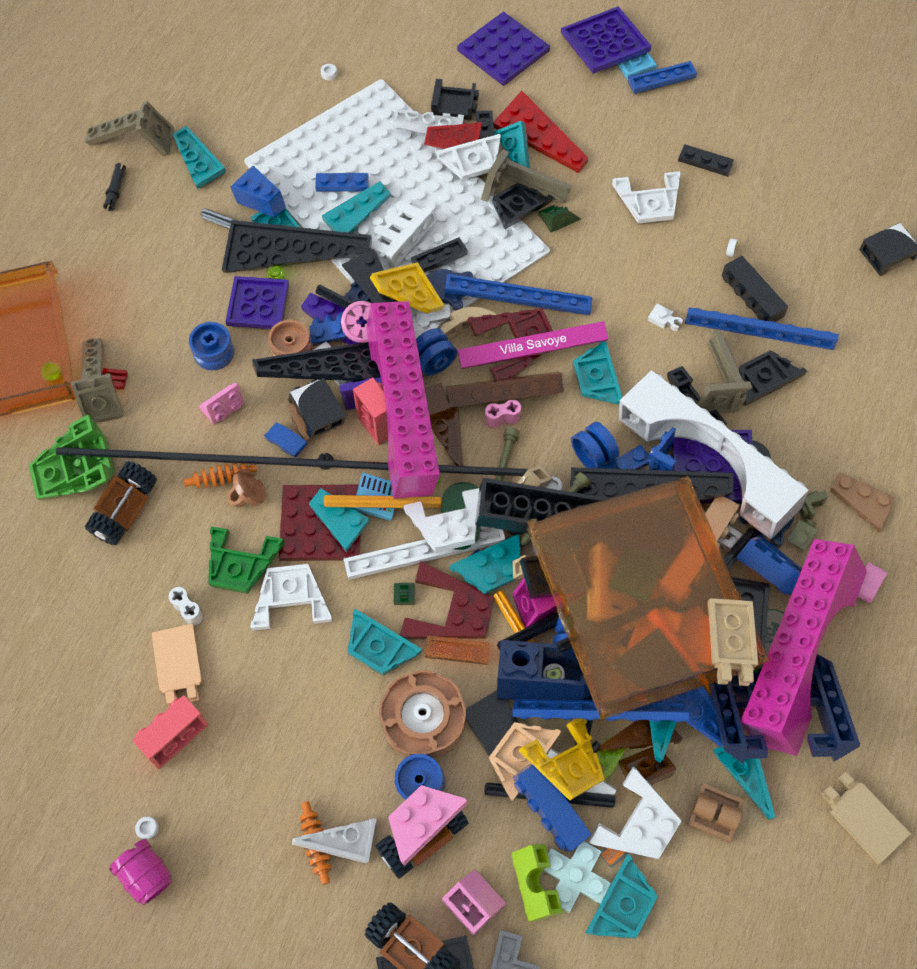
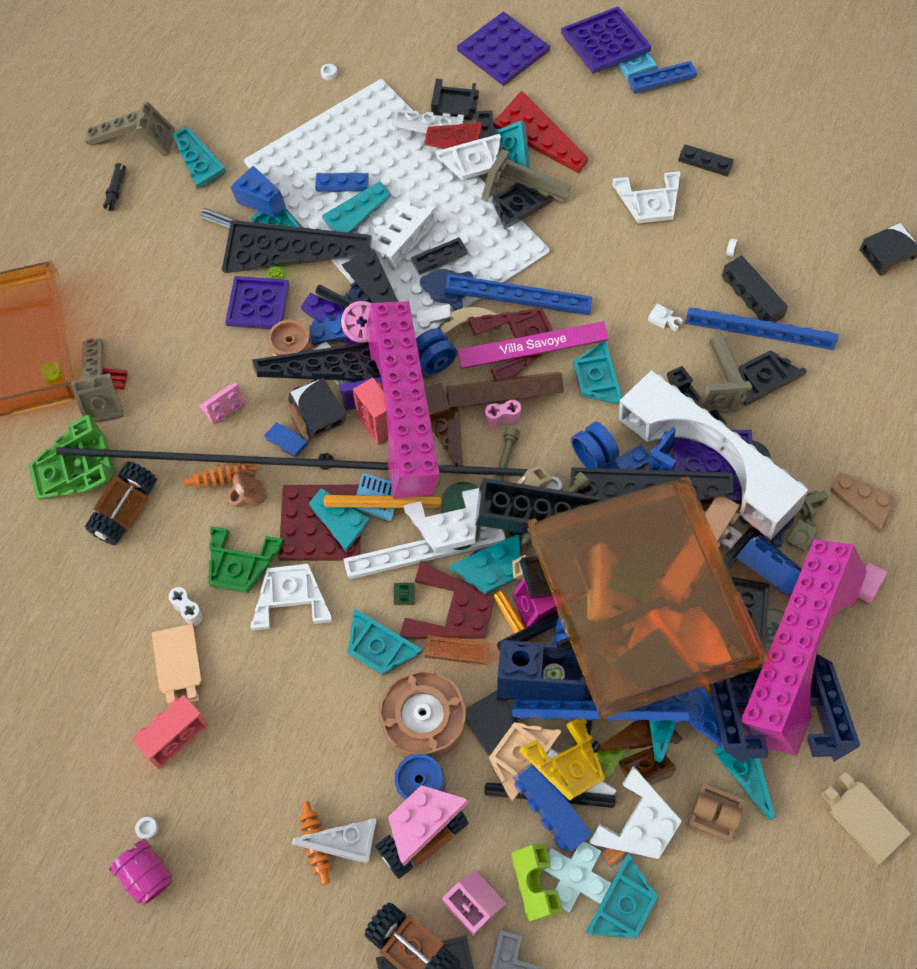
blue wheel [189,322,234,370] -> none
yellow plate [370,262,445,314] -> none
dark green slope [538,205,581,233] -> none
tan tile [708,598,758,686] -> none

